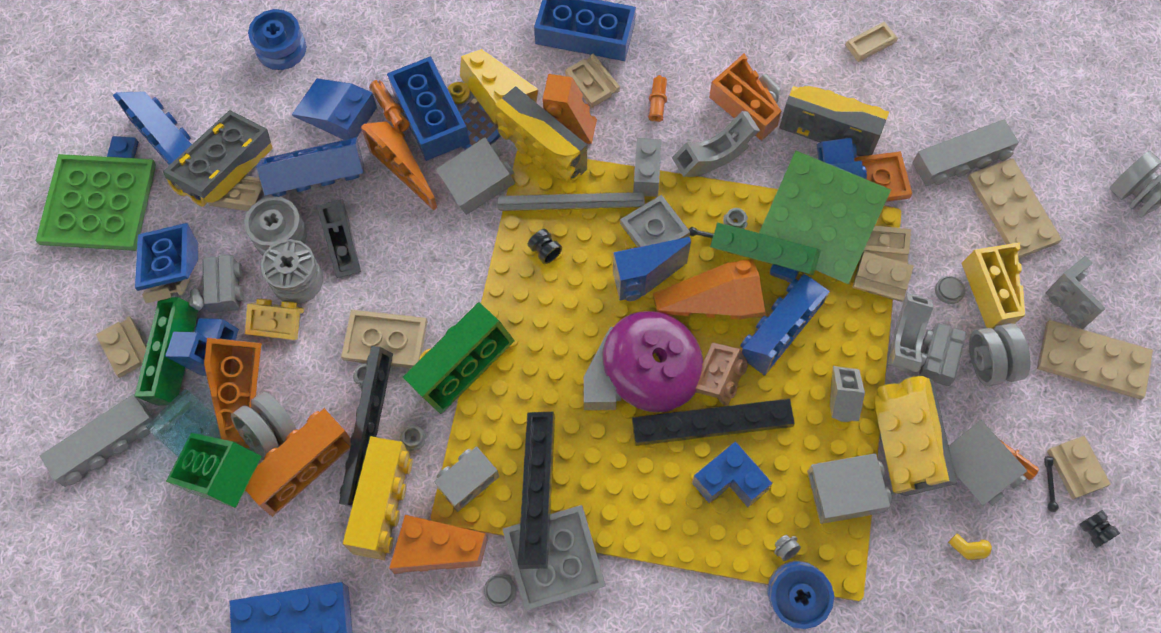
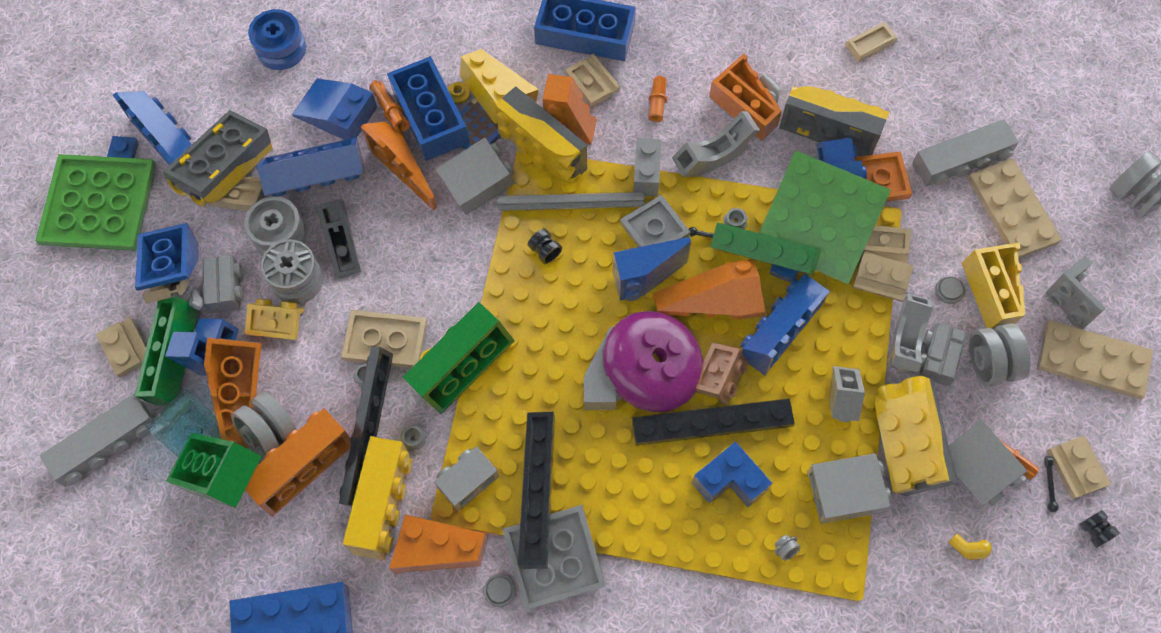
blue wheel [767,561,834,629] -> none

